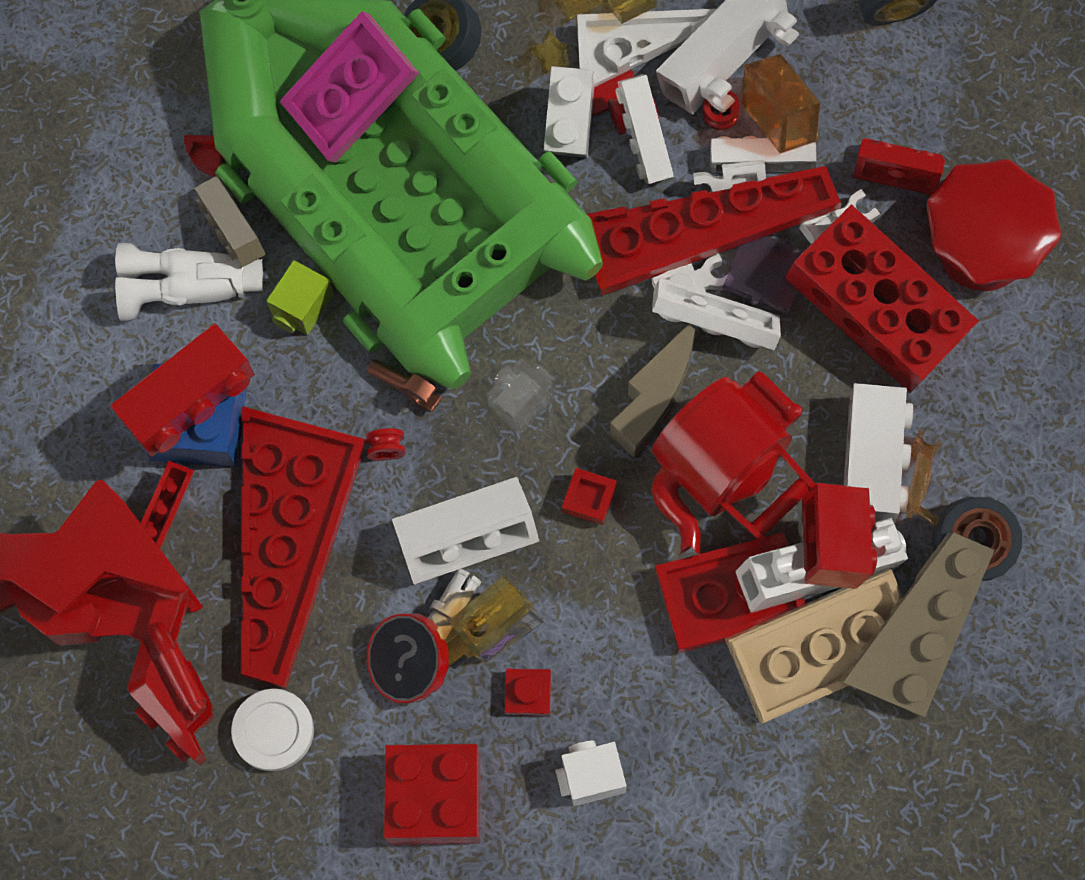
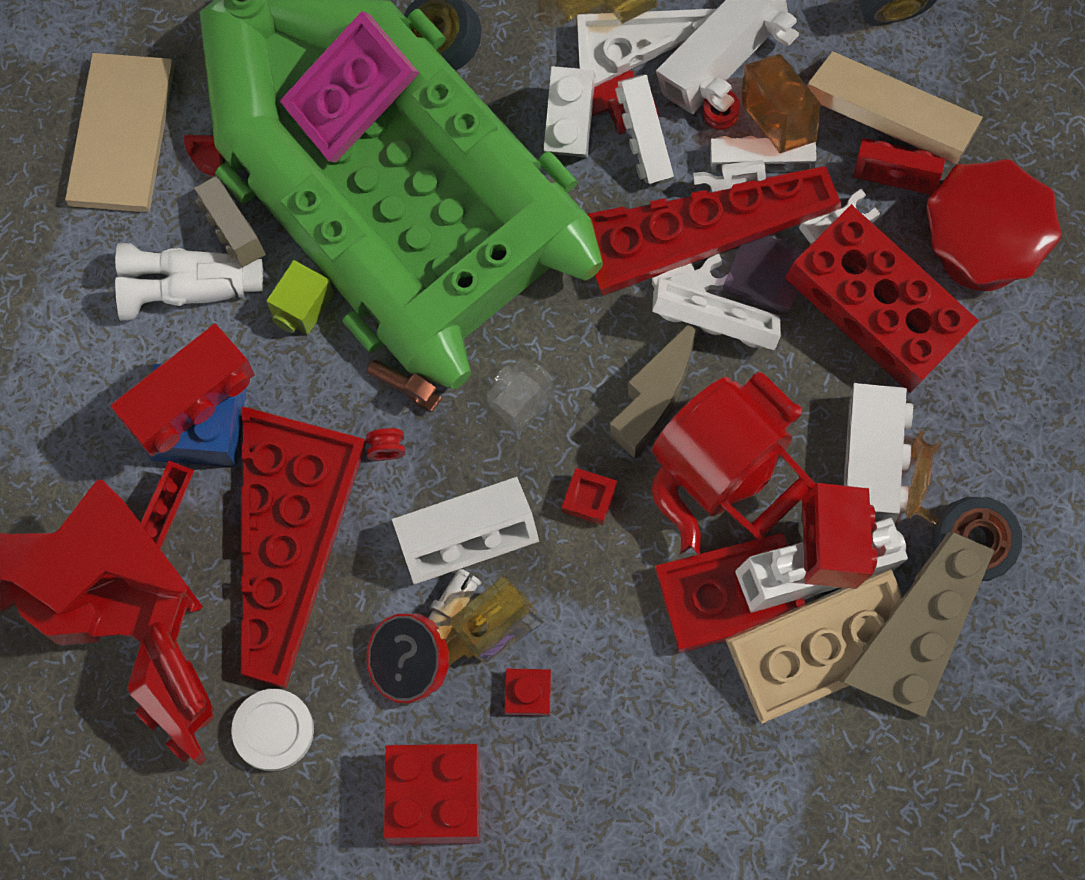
clear yellow piece [529,30,573,75] -> none
white brick [555,741,627,806] -> none
none -> tan tile [65,53,175,213]
none -> tan tile [803,51,983,164]

